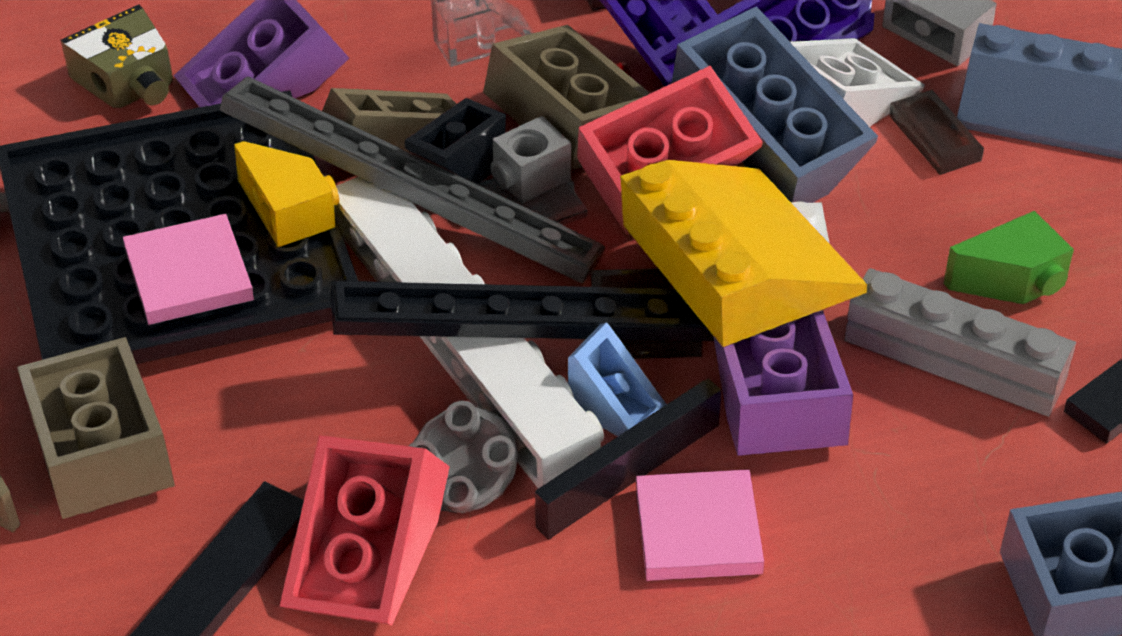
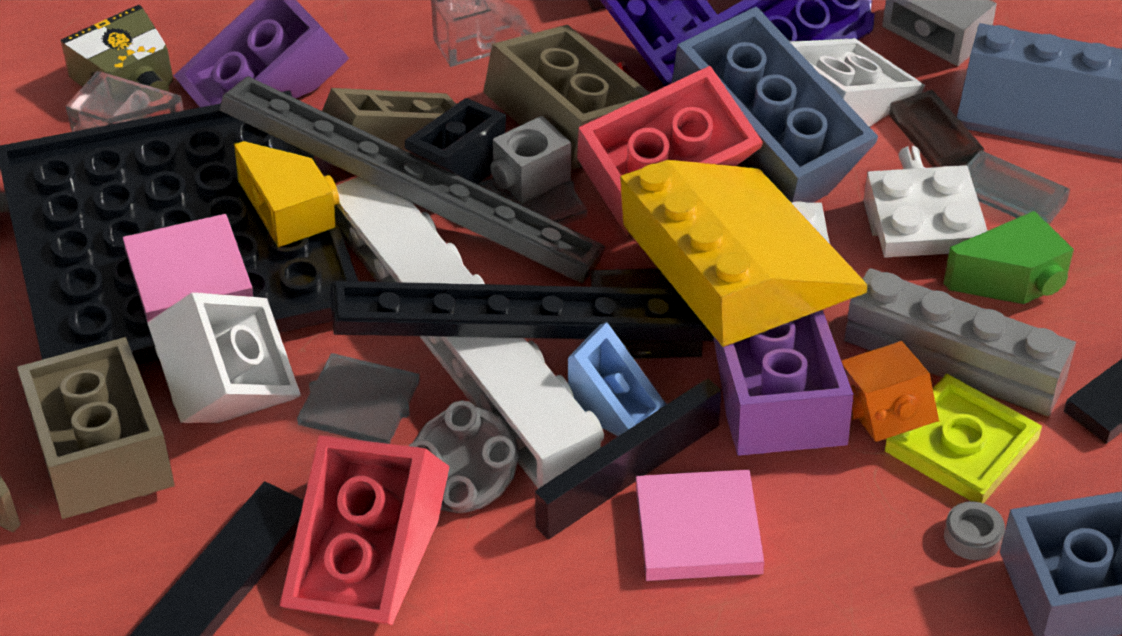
none -> clear slope [66,71,183,132]
none -> white slope [147,292,301,423]
none -> clear light blue piece [297,353,420,444]
none -> orange head [841,341,939,442]
none -> white plate [863,146,988,258]
none -> neon yellow tile [885,373,1042,503]
none -> light grey tile [944,501,1005,560]
none -> clear light blue tile [967,150,1070,224]

